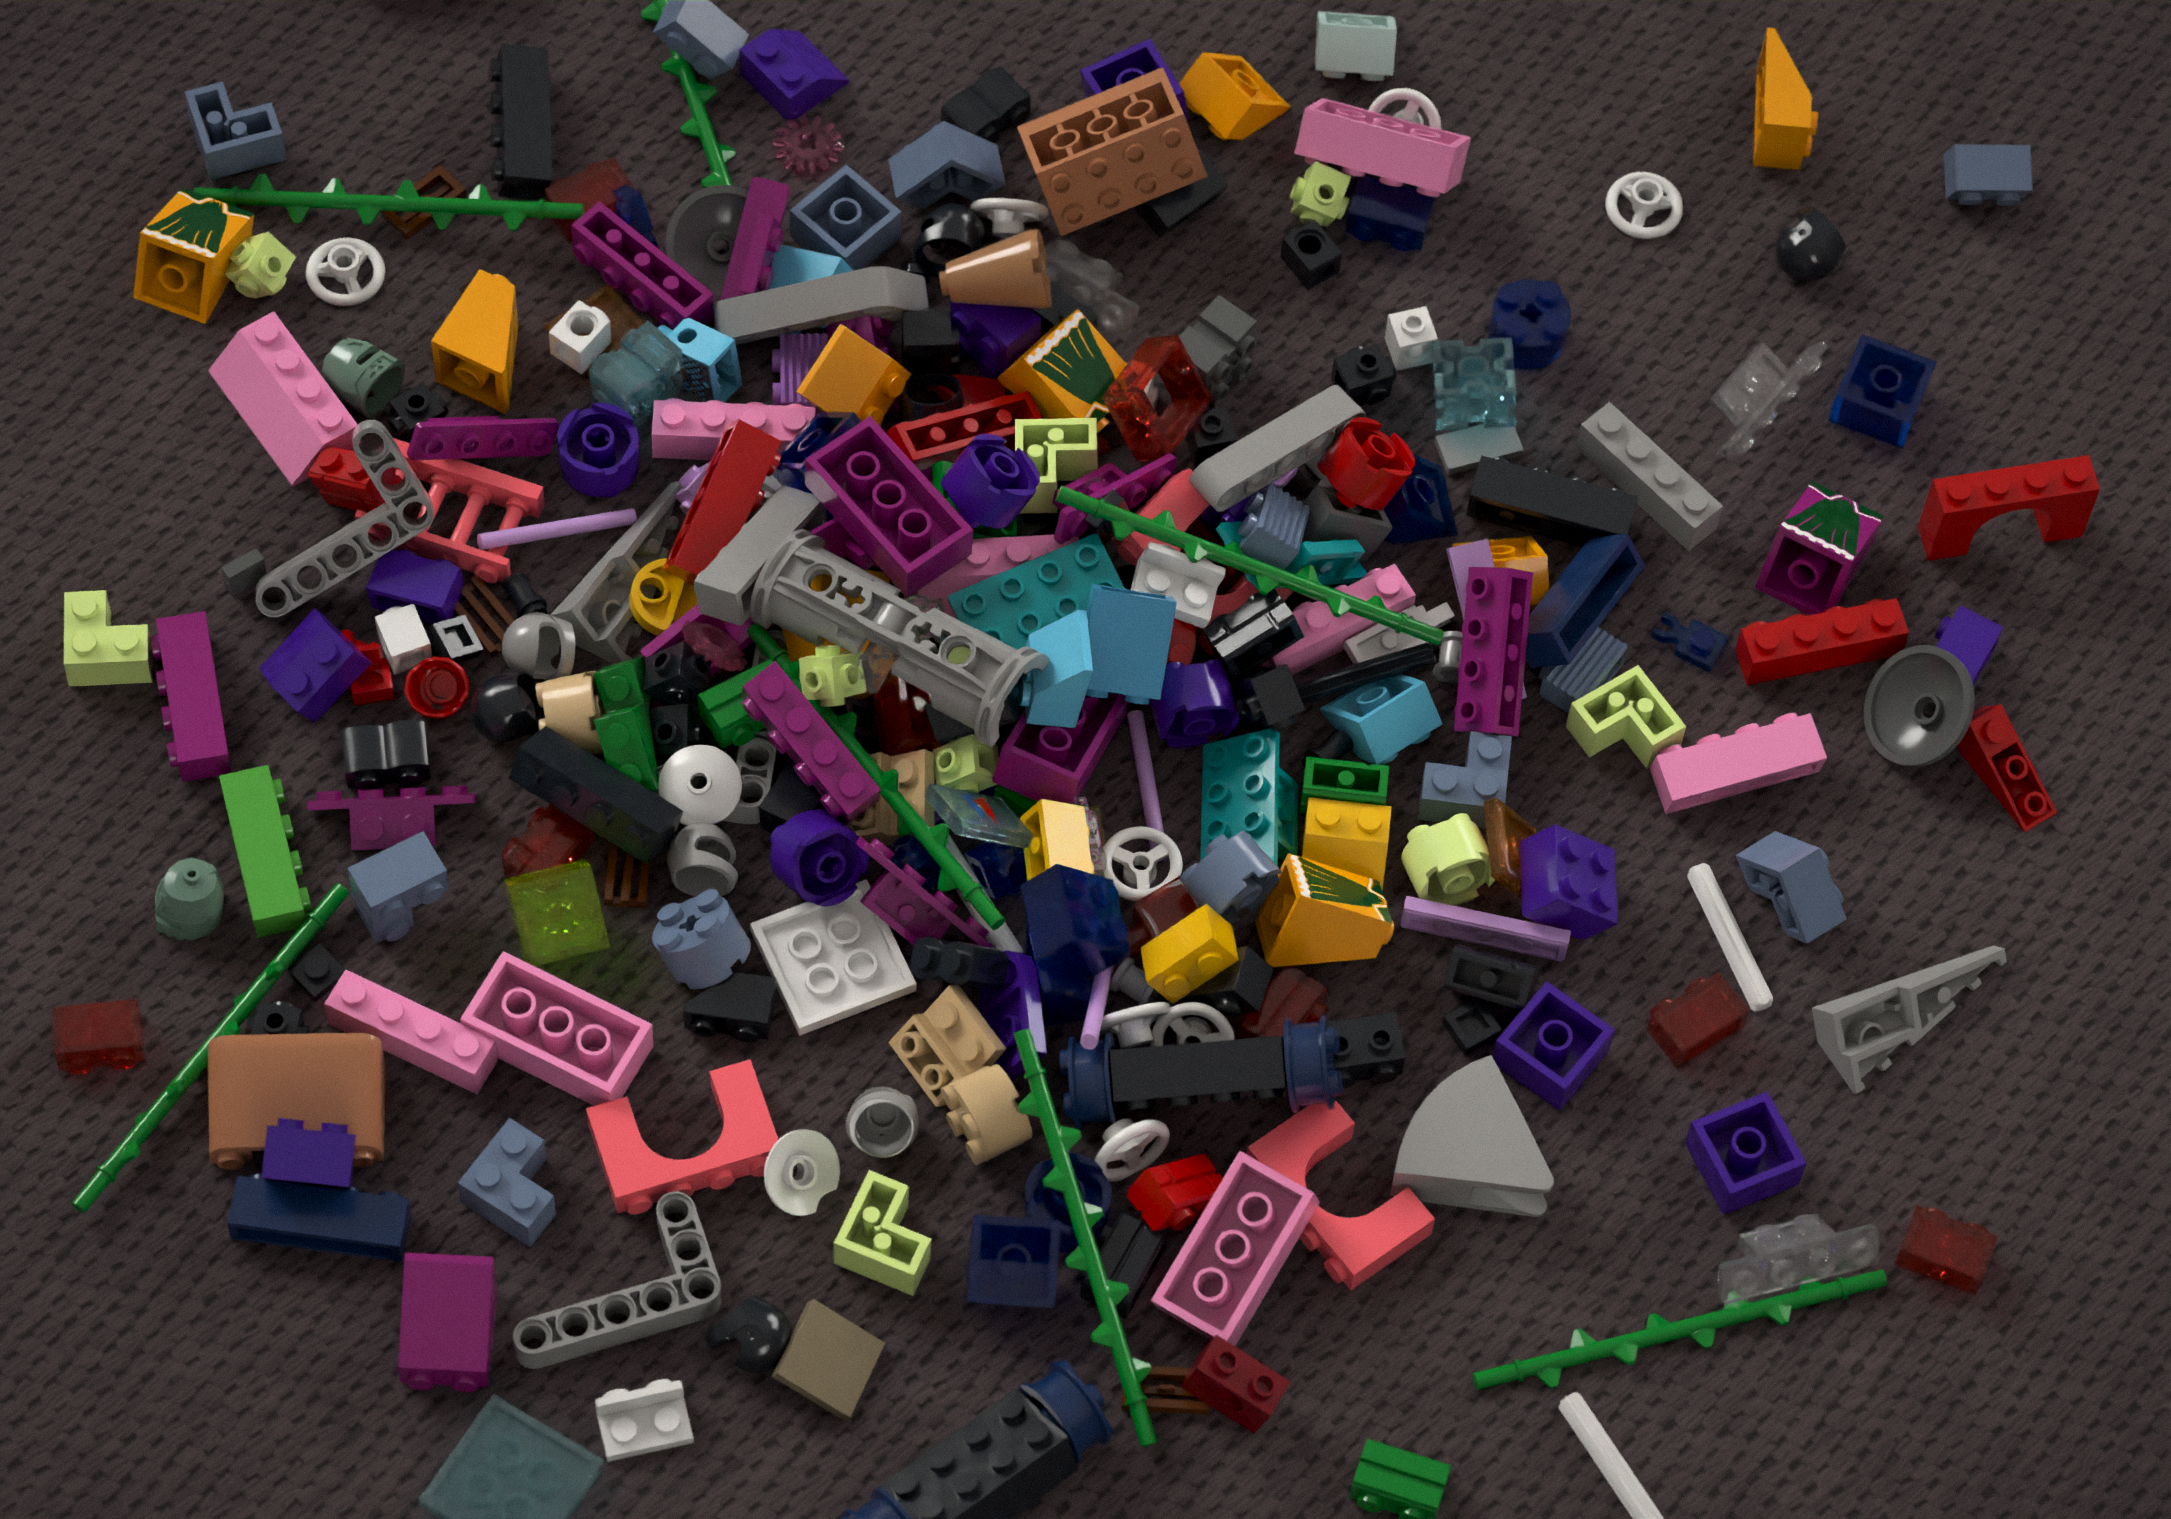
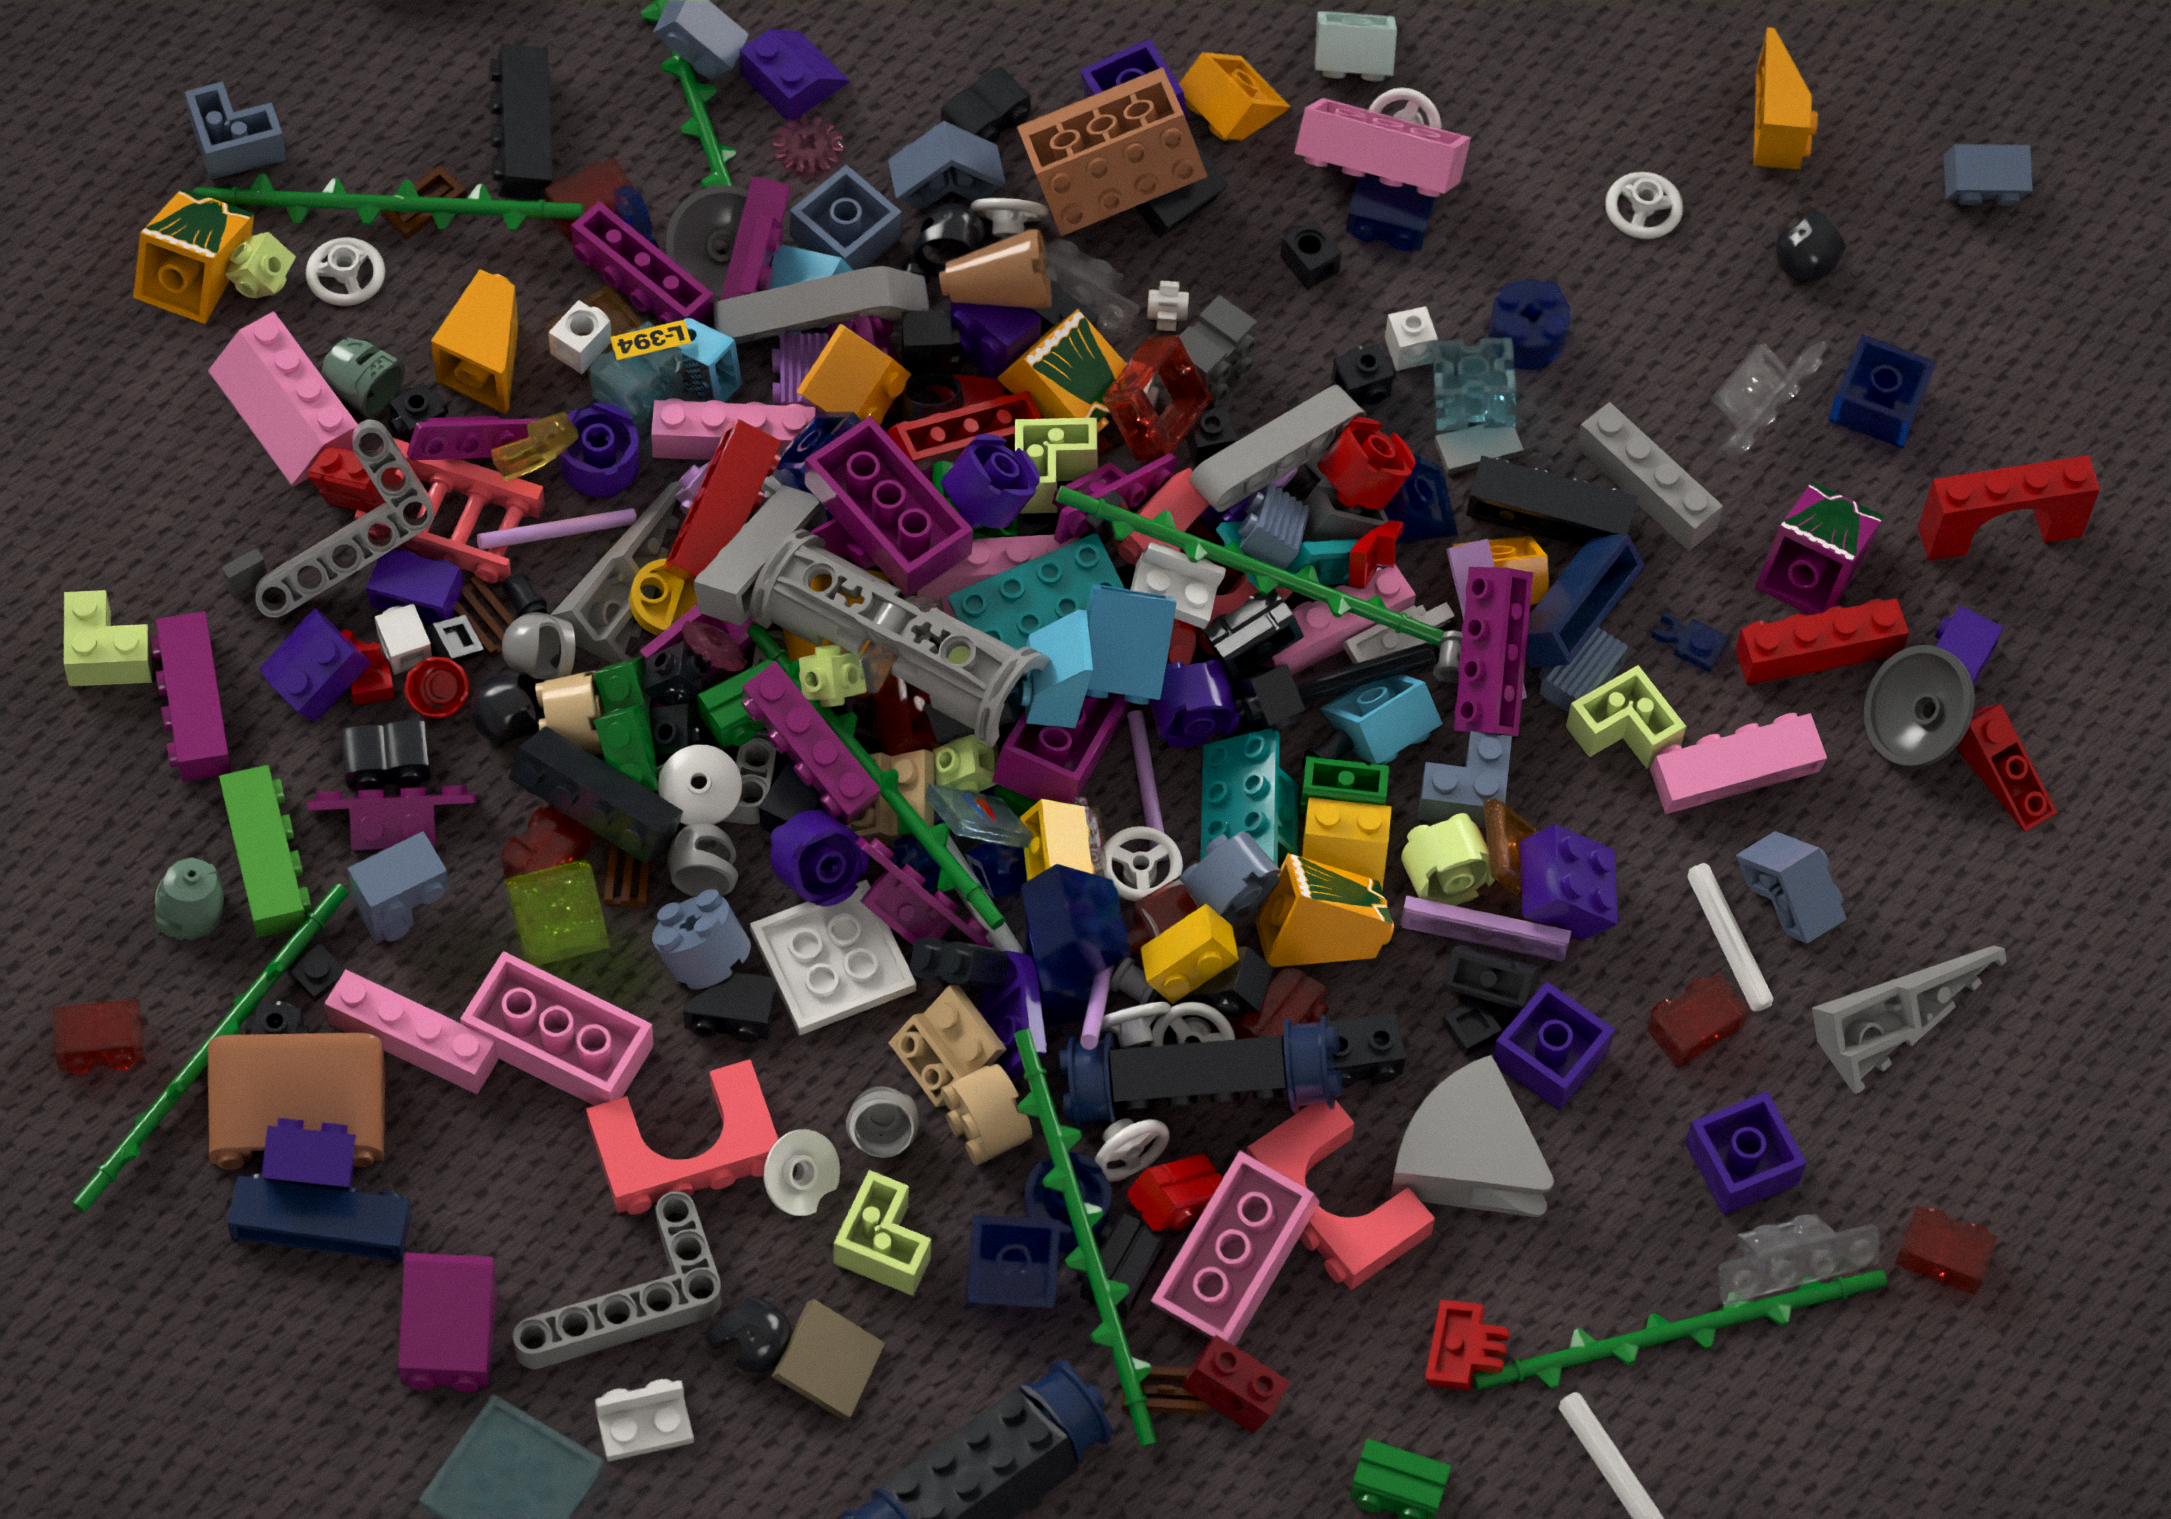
sand blue brick [458,1118,556,1247] -> none
yellowish green brick [1290,161,1351,227] -> none
none -> clear yellow slope [491,412,579,482]
none -> yellow sticker [610,320,692,360]
none -> white gear [1147,281,1189,331]
none -> red slope [1349,520,1404,589]
none -> red hinge [1425,1300,1510,1391]

